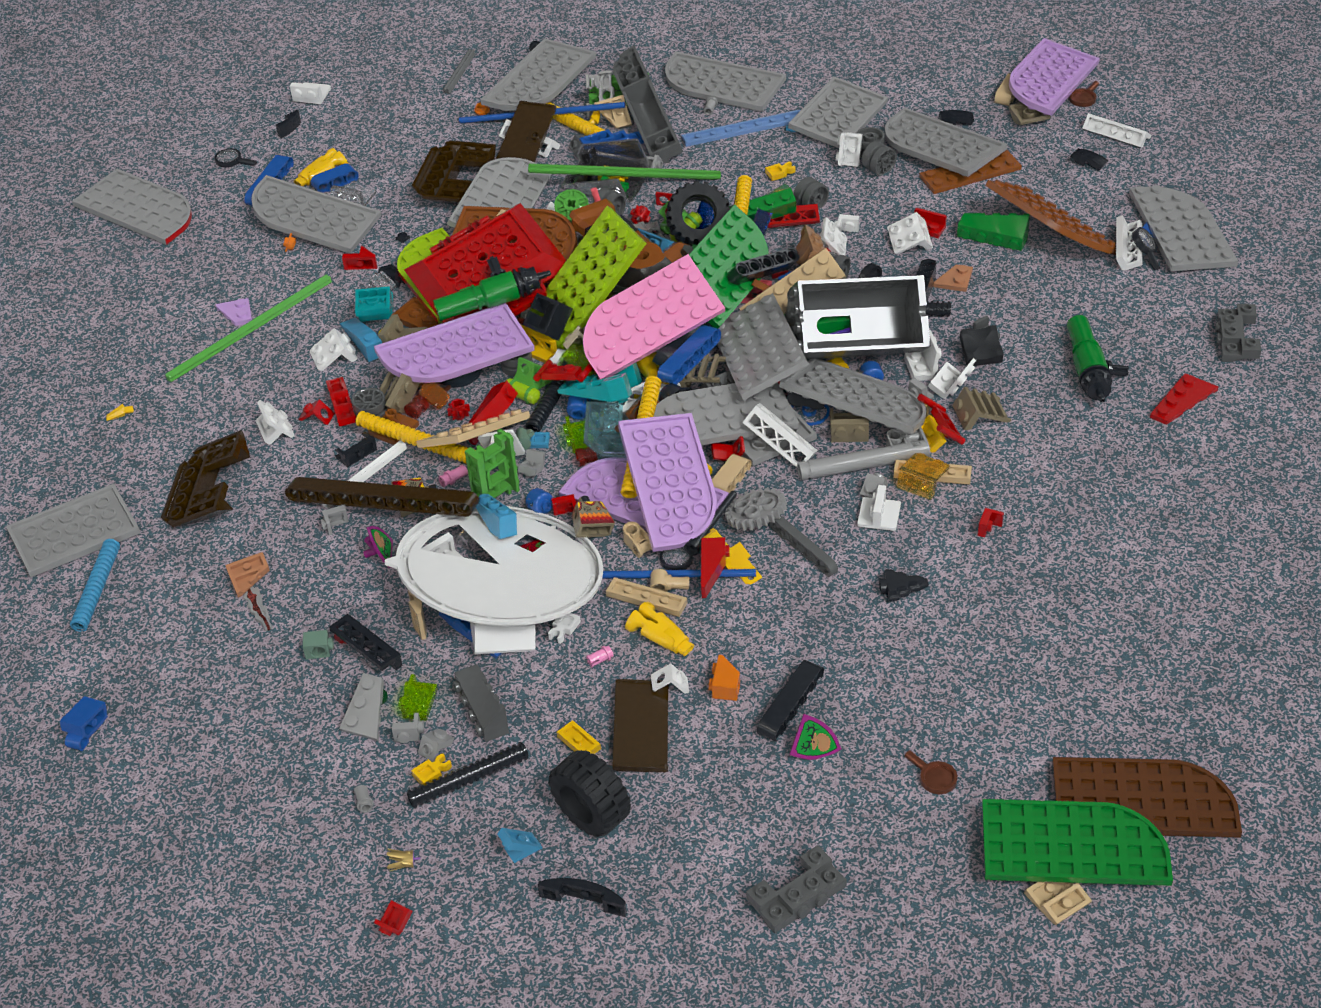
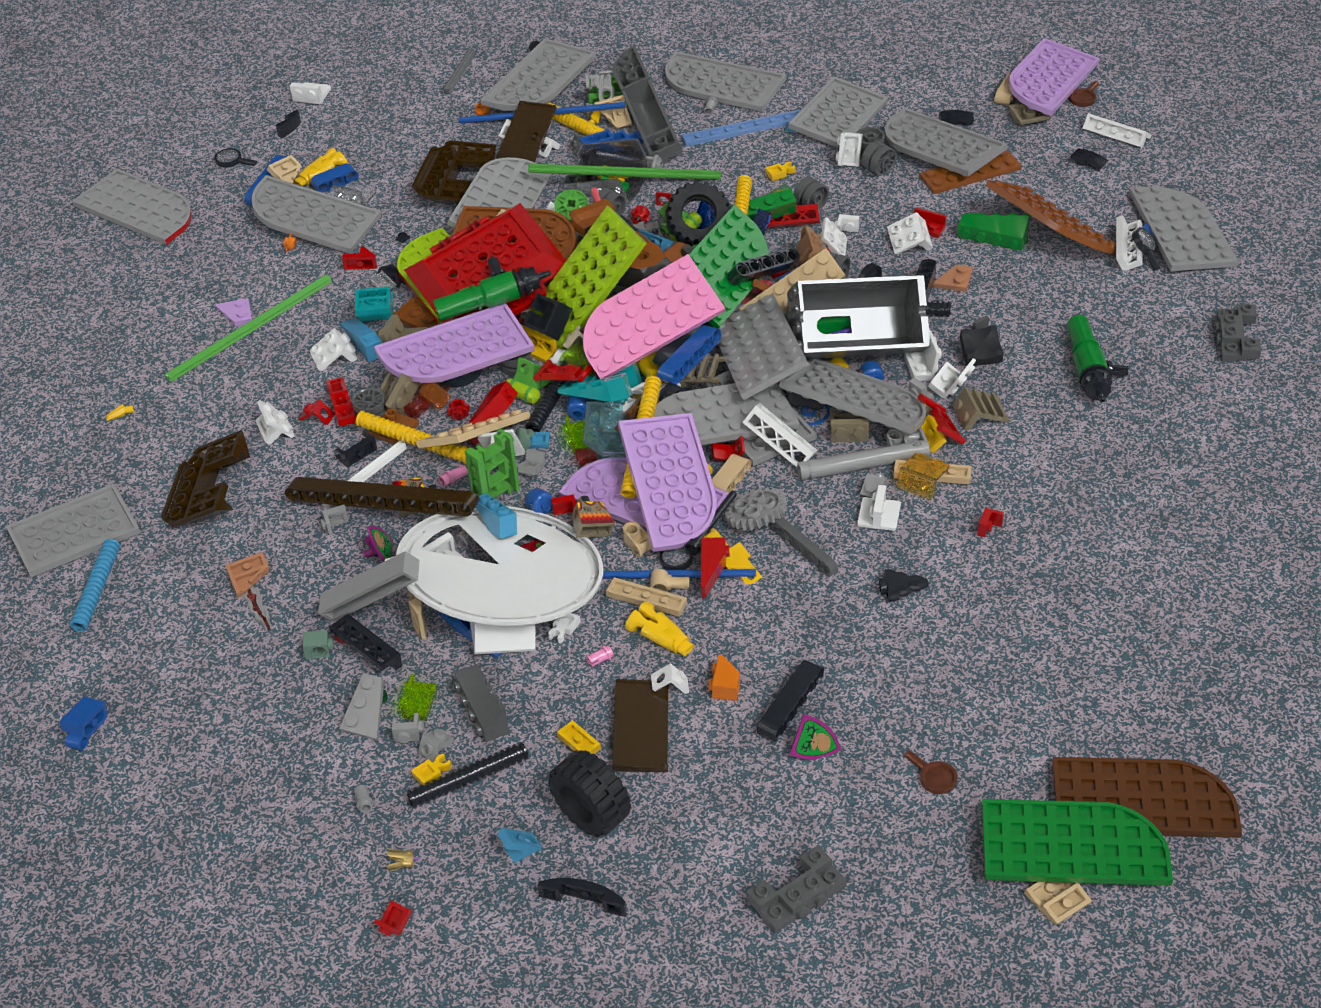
red wing [1150,373,1219,425] -> none
none -> tan wing [267,155,302,183]
none -> light grey brick [318,551,420,621]

